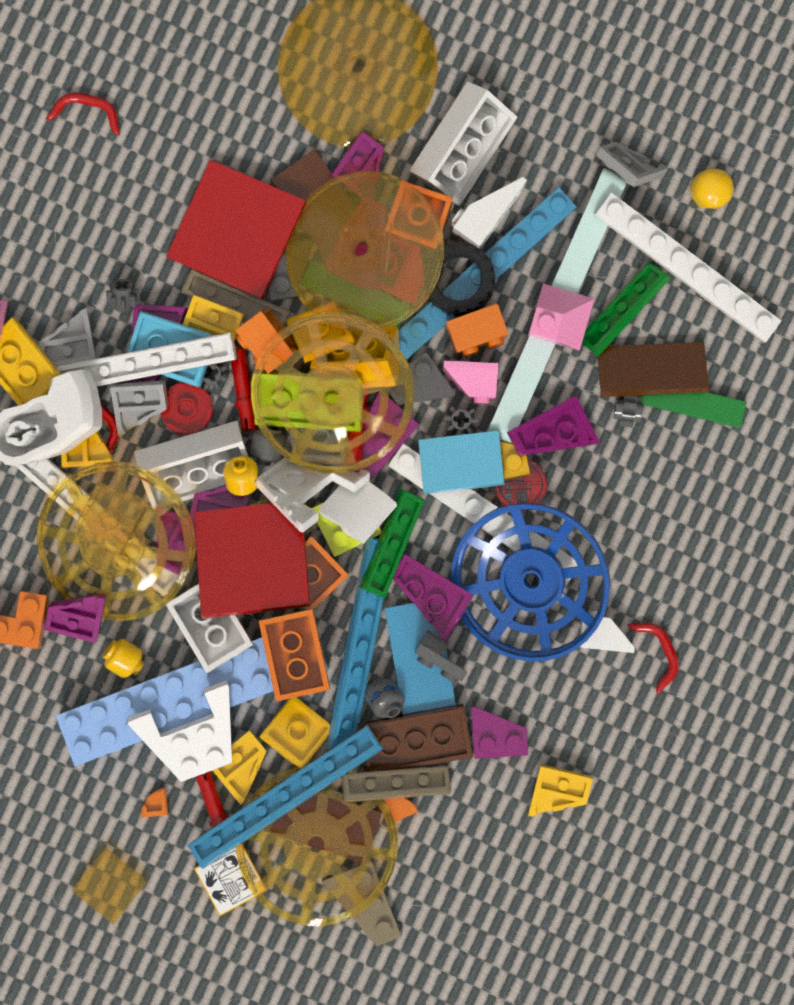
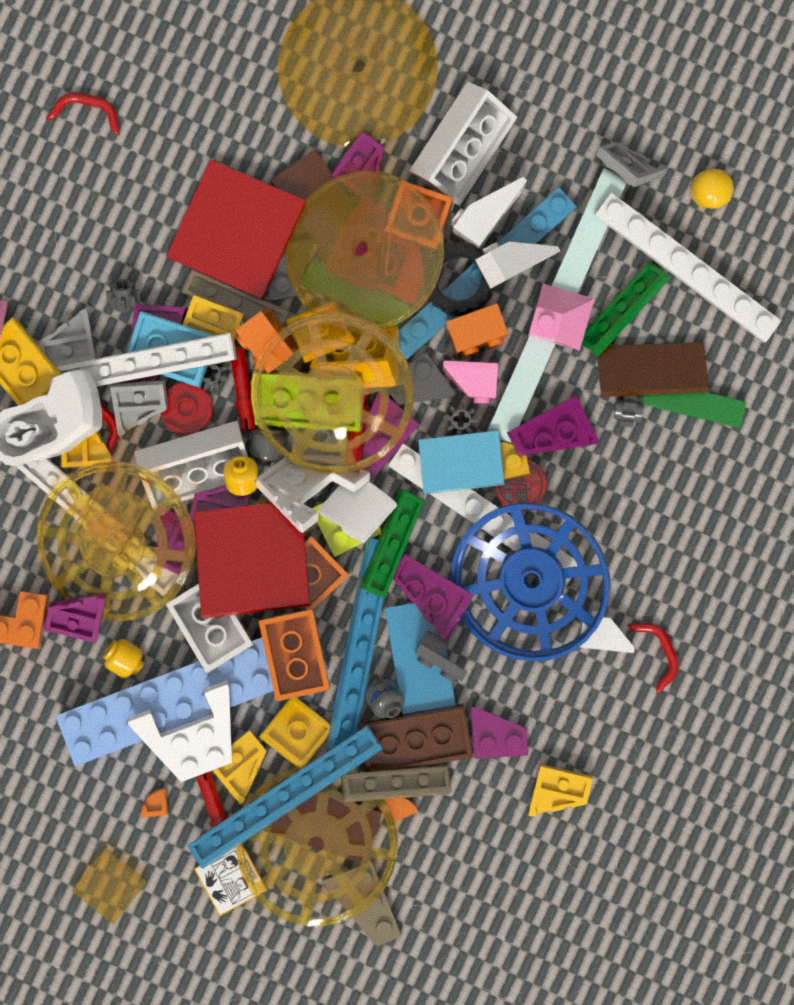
none -> white slope [476,242,560,288]

